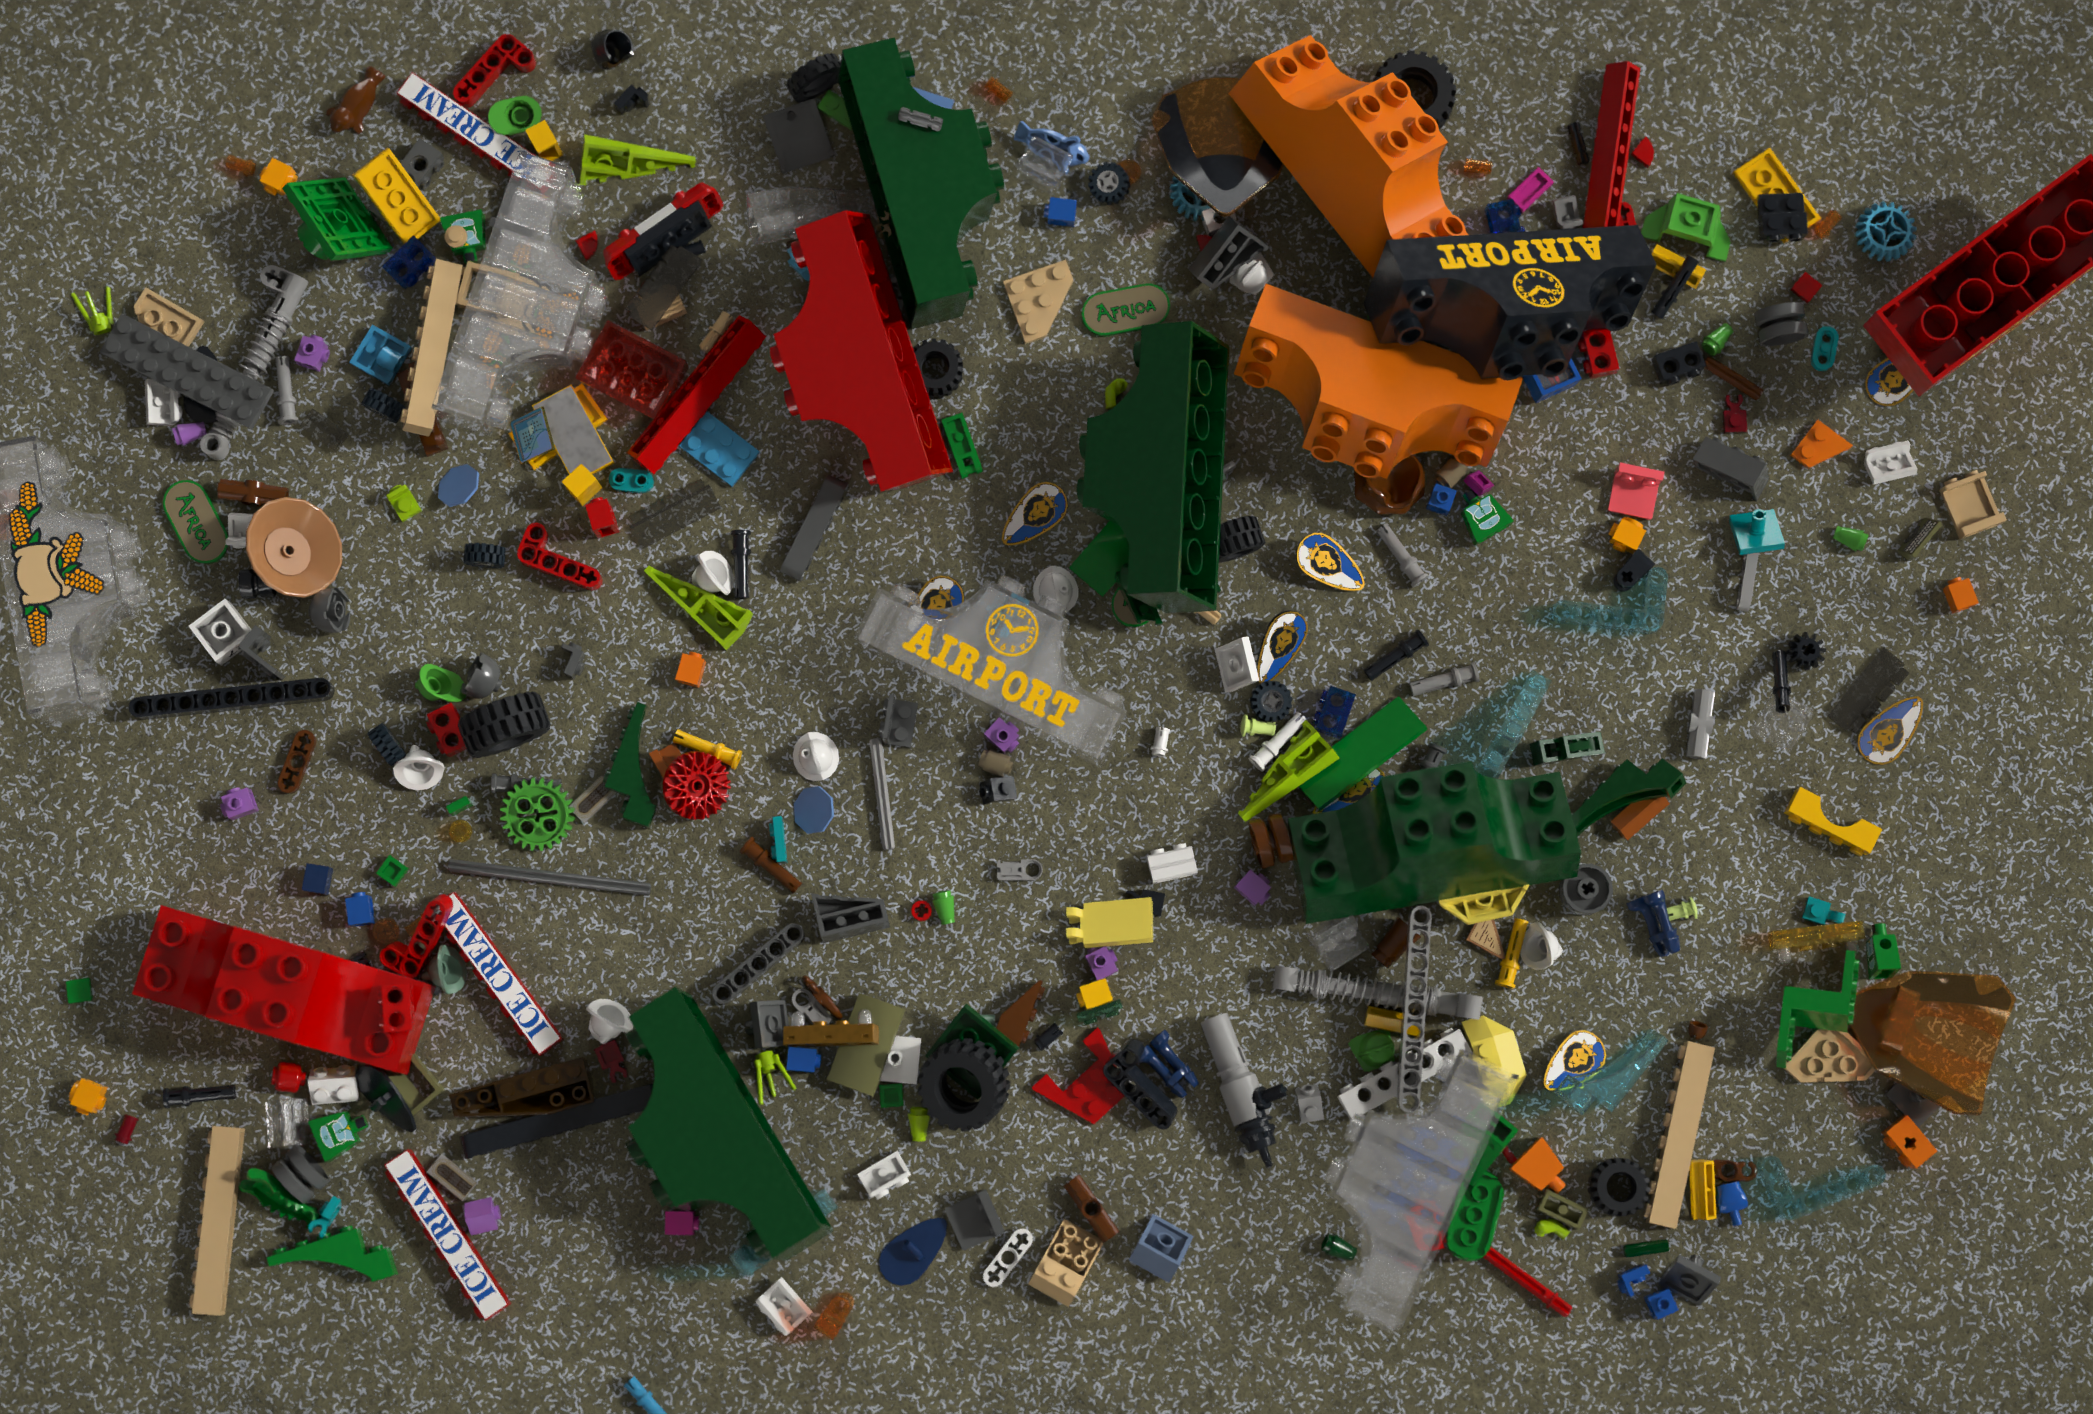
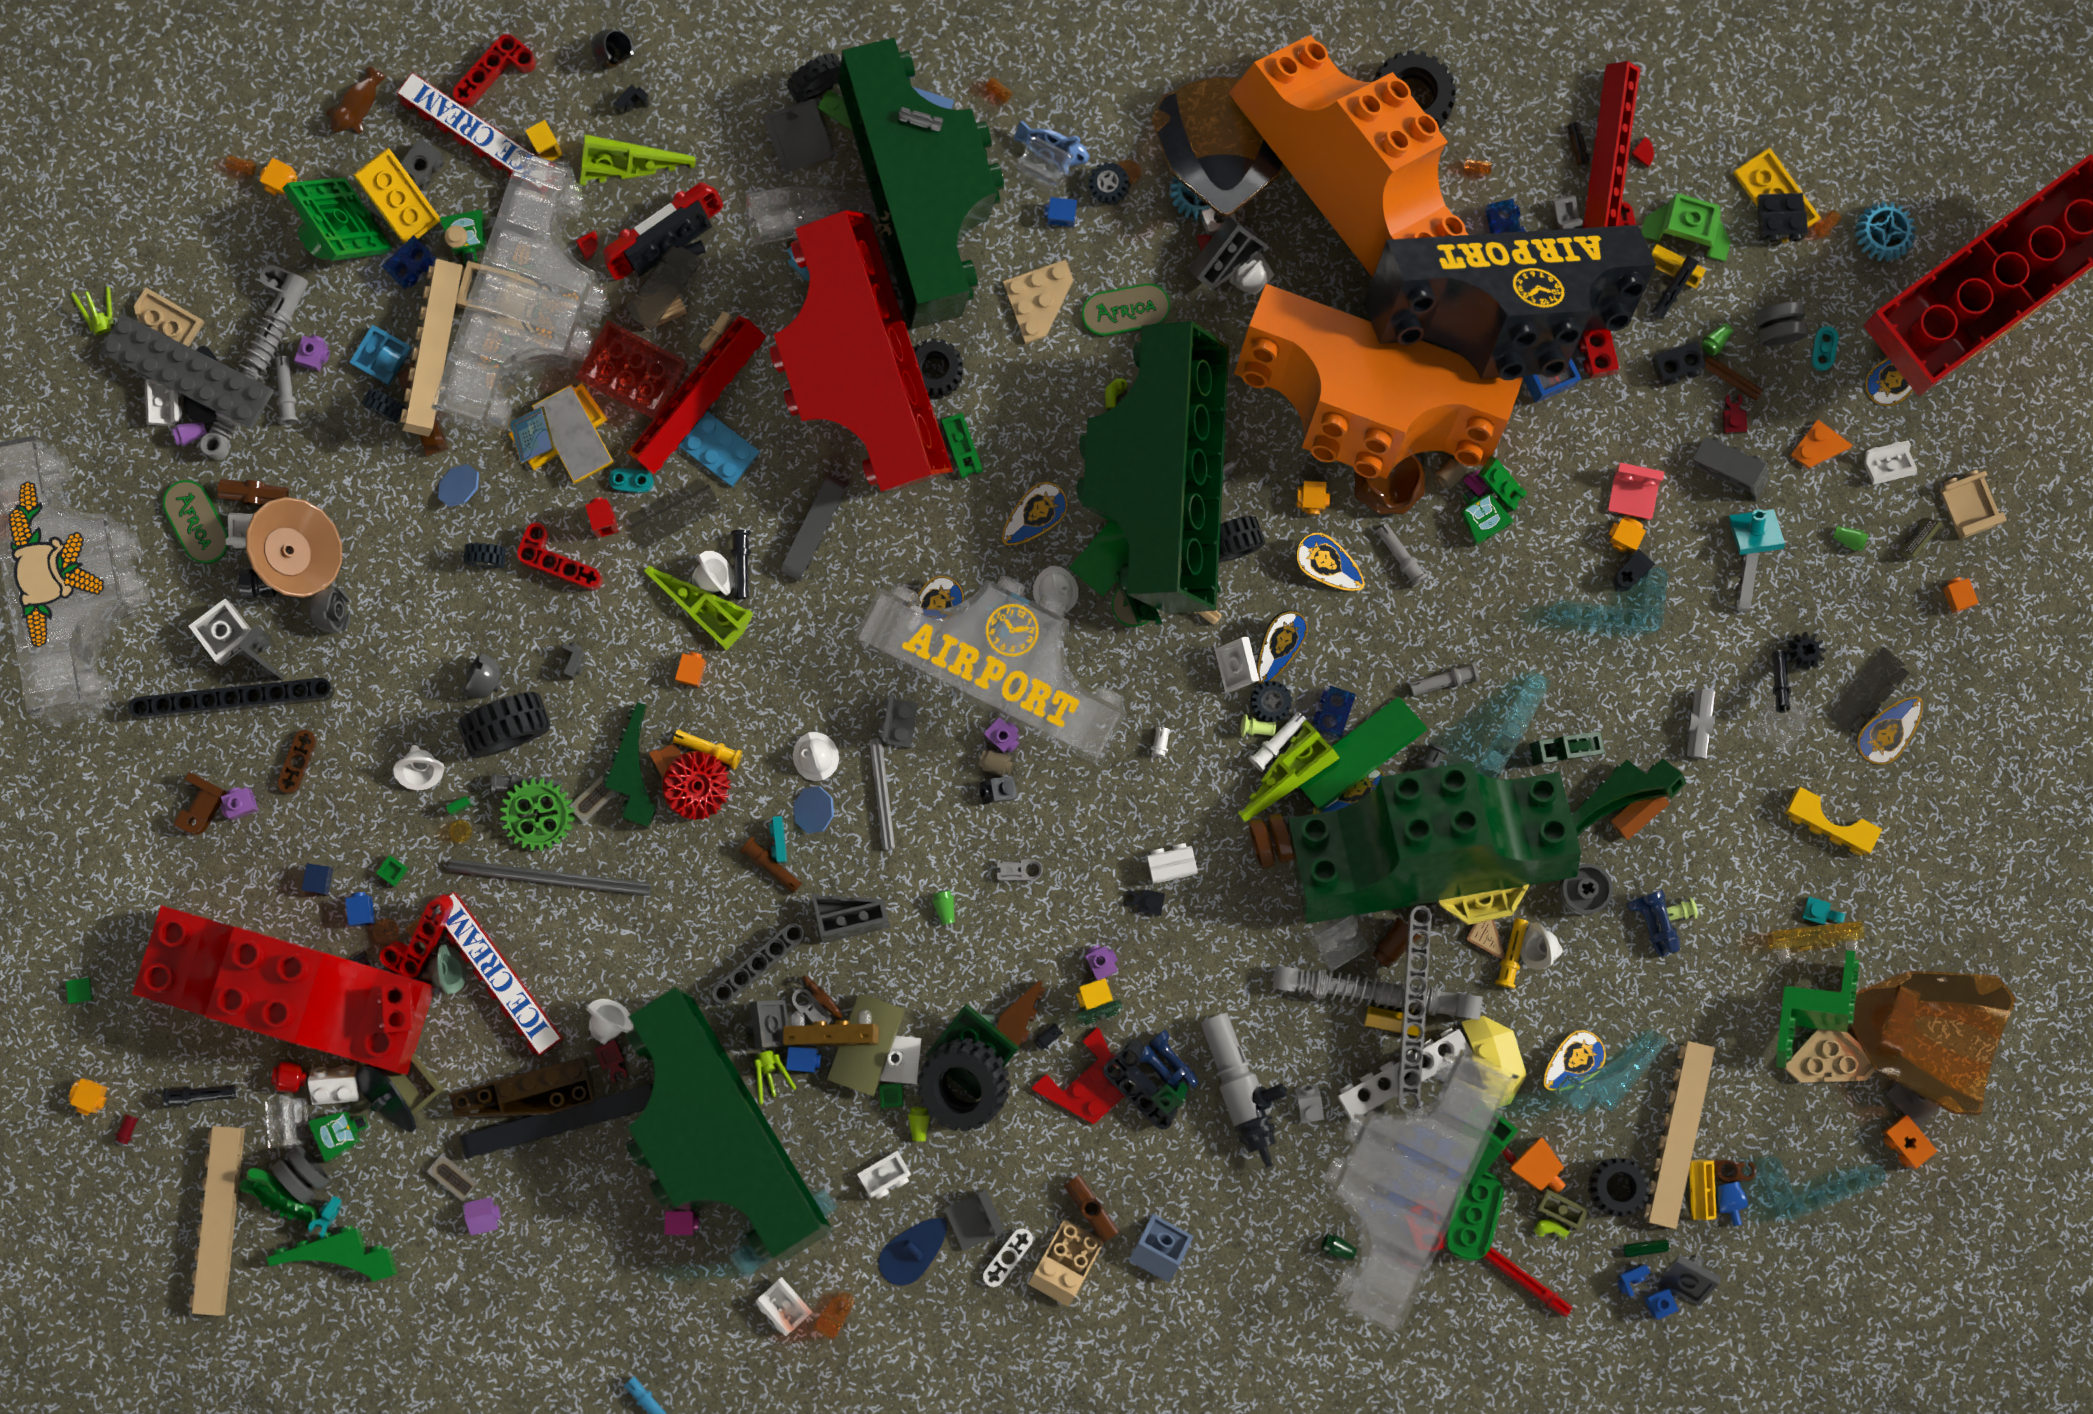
black wheel [367,723,406,766] -> none
brick [384,1149,511,1321] -> none
lime bracket [386,485,422,522] -> none
bright green piece [415,664,466,703] -> none
red brick [426,703,466,757] -> none
bright green piece [488,96,542,135] -> none
yellow panel [562,464,602,506] -> none
red bush [911,900,932,921] -> none
light yellow tile [1066,897,1153,948] -> none
medium lavender brick [1234,869,1271,906] -> none
bright green piece [1348,1030,1395,1072] -> none
black pin [1363,629,1429,681] -> none
blue brick [1426,483,1457,516] -> none
dark pink tile [1507,167,1554,214] -> none
reddish brown hinge [1688,1021,1708,1040] -> none
red tile [1790,272,1823,304] -> none
green torso [1866,923,1901,979] -> none
none -> reddish brown piece [173,772,227,835]
none -> dark green bracket [1151,1082,1188,1114]
none -> light orange brick [1297,481,1330,516]
none -> green plate [1478,456,1527,511]

